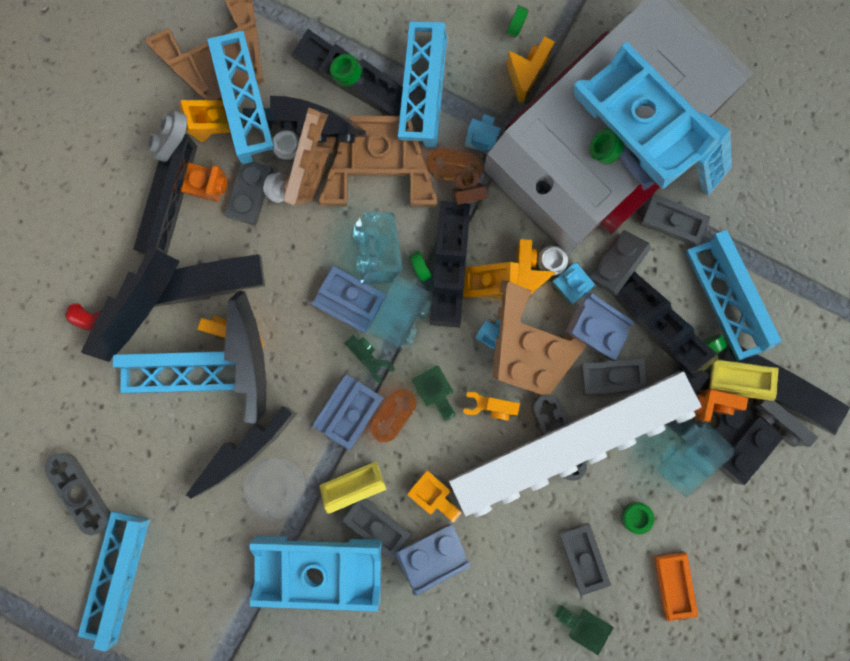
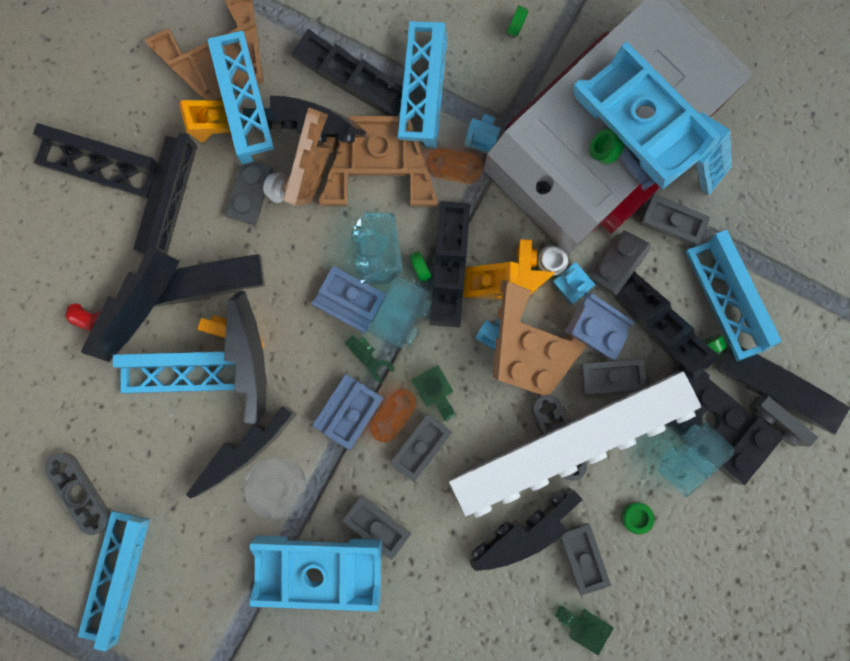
light grey plate [147,110,187,162] -> none
orange bracket [181,163,228,202] -> none
white plate [272,130,300,160] -> none
light yellow tile [319,461,387,514] -> none
green tile [330,54,362,86] -> none
sand blue plate [395,524,471,596] -> none
light orange plate [407,470,462,523] -> none
reddish brown tile [452,170,487,205] -> none
light orange plate [463,392,520,421] -> none
light orange slope [506,36,555,103] -> none
orange tile [653,551,699,621] -> none
orange bracket [694,389,749,422] -> none
light yellow tile [709,360,779,401] -> none
none -> black fence [33,123,158,199]
none -> dark grey plate [390,414,452,482]
none -> black slope [469,488,583,571]

